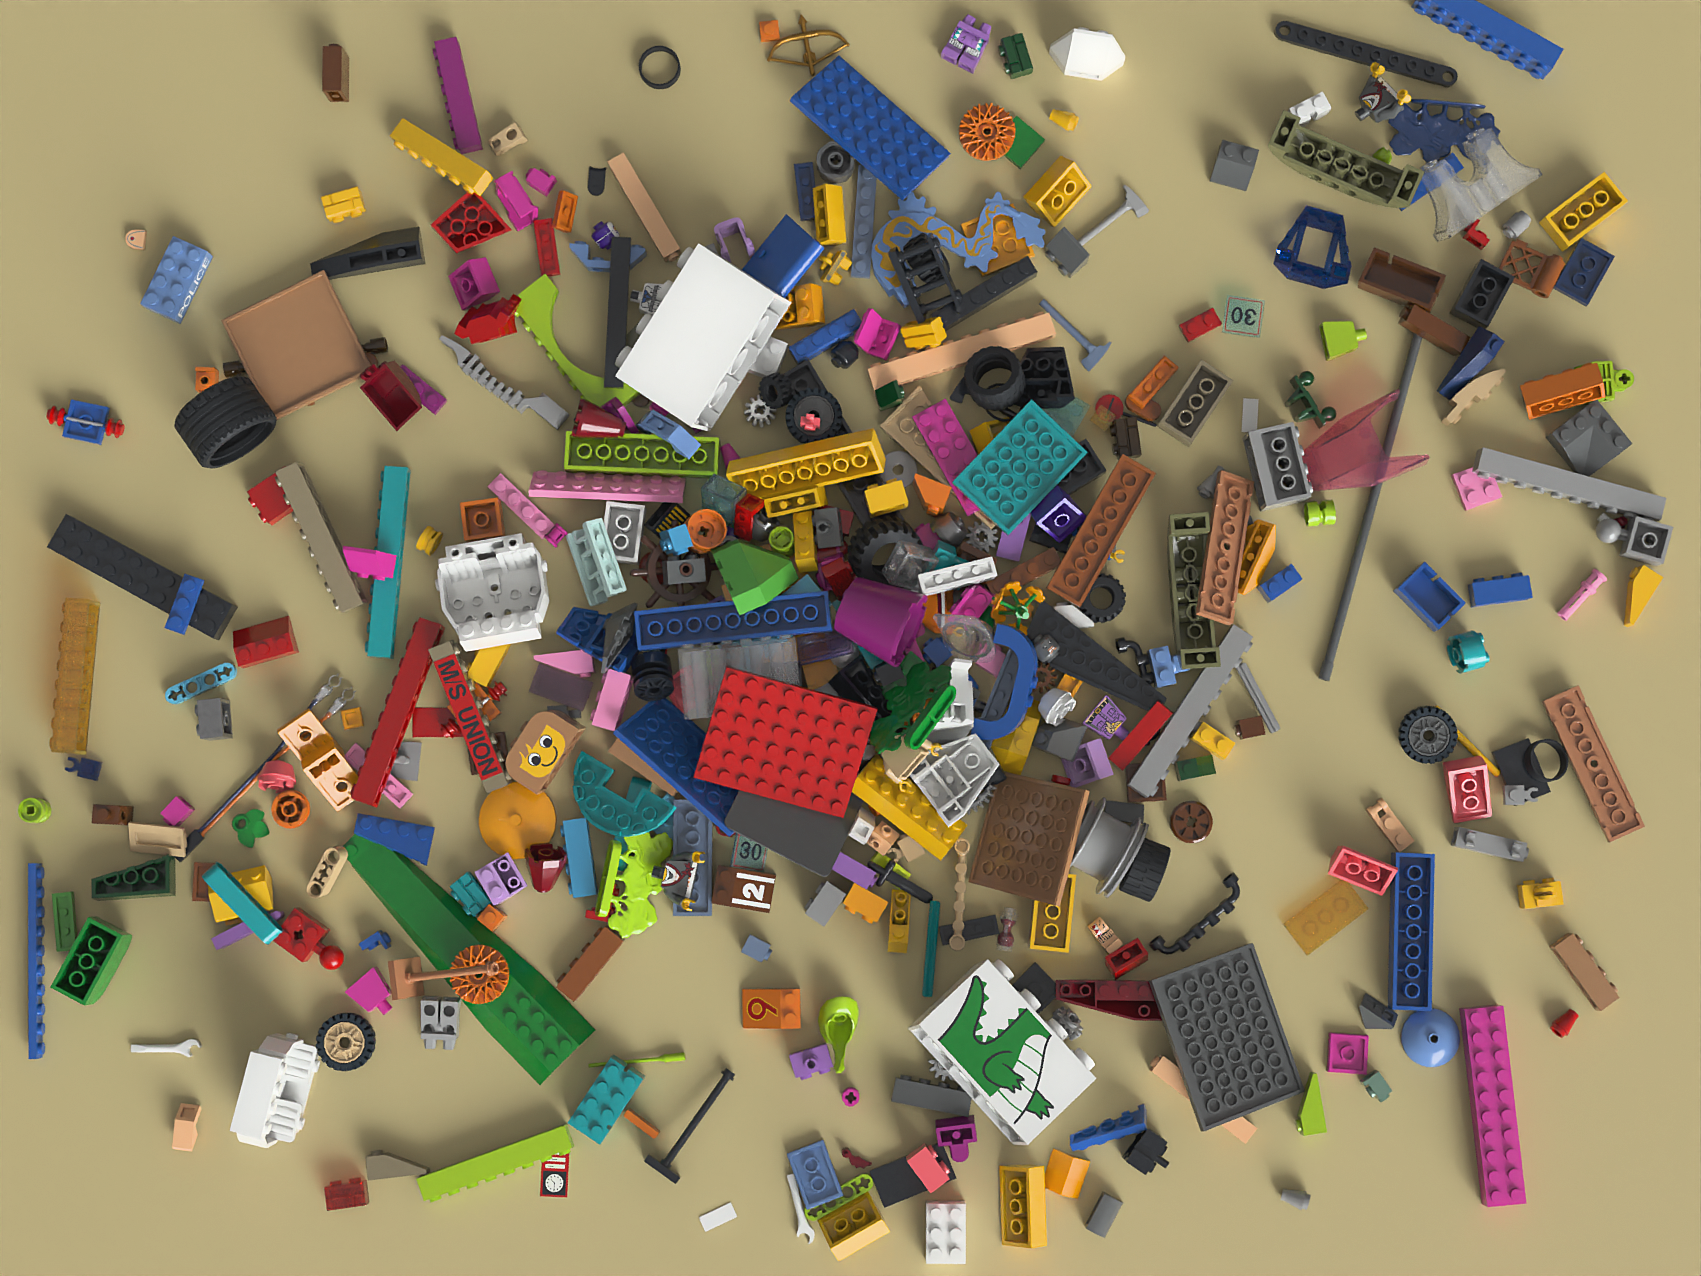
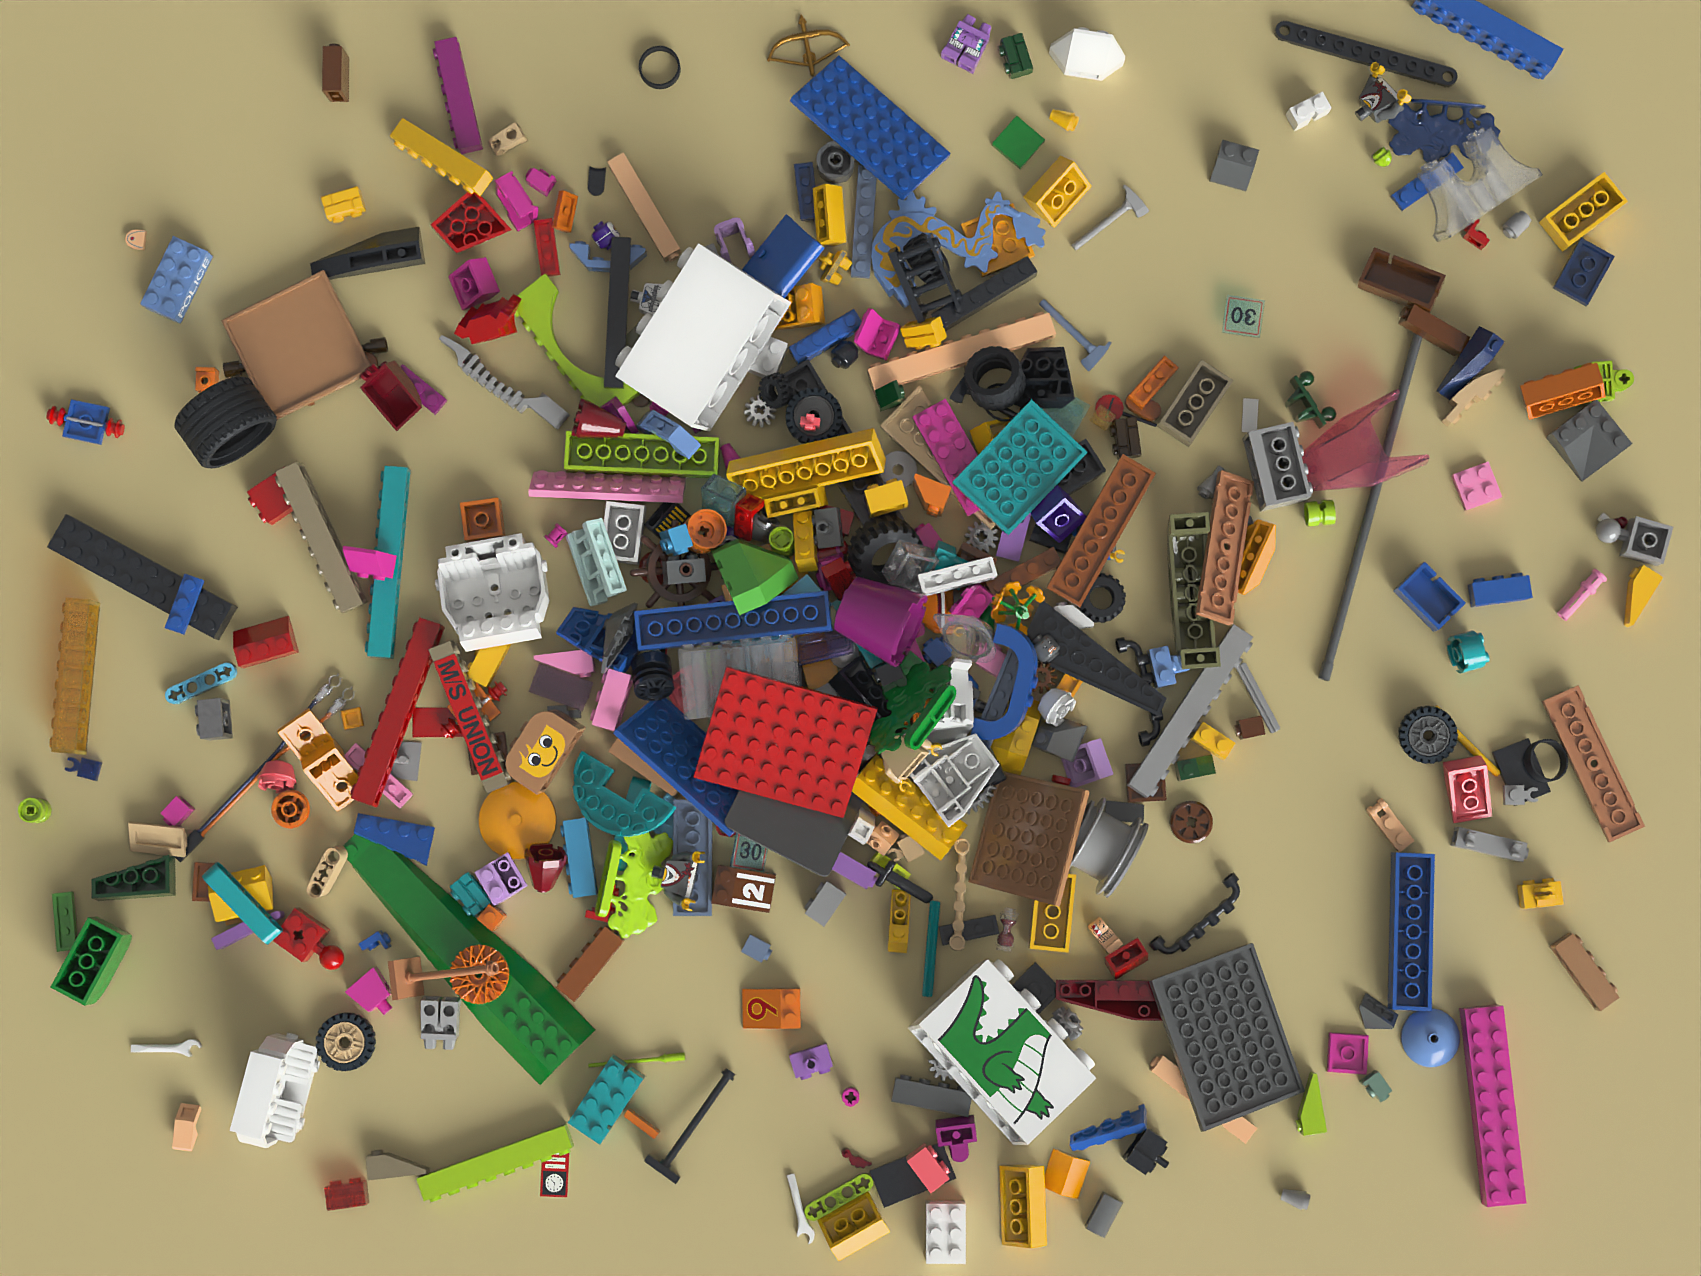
blue plate [28,863,45,1059] -> none
reddish brown torso [92,804,134,825] -> none
green plate [232,809,270,848] -> none
yellow wheel [416,525,443,556] -> none
bright pink plate [487,473,555,540] -> none
white sticker [699,1203,737,1232] -> none
orange plate [759,20,780,42] -> none
medium blue tile [787,1140,844,1210] -> none
lime hat [818,997,859,1073] -> none
light orange brick [843,883,888,924] -> none
flat silver cone [930,512,967,547] -> none
orange wheel [959,103,1016,161] -> none
dark grey slope [1045,226,1090,278] -> none
torso [1081,695,1130,741] -> none
red tile [1108,700,1173,771] -> none
black tyre [1119,838,1171,902] -> none
red plate [1179,308,1222,343] -> none
blue brick [1257,564,1302,603] -> none
olive slope [1268,110,1425,208] -> none
clear blue windscreen [1273,206,1352,289] -> none
clear yellow tile [1283,879,1368,956] -> none
lime torso [1319,321,1367,361] -> none
coral slope [1328,846,1398,896] -> none
black brick [1450,259,1515,329] -> none
light grey brick [1472,447,1666,522] -> none
dark orange piece [1499,239,1565,298] -> none
red cone [1550,1009,1579,1038] -> none

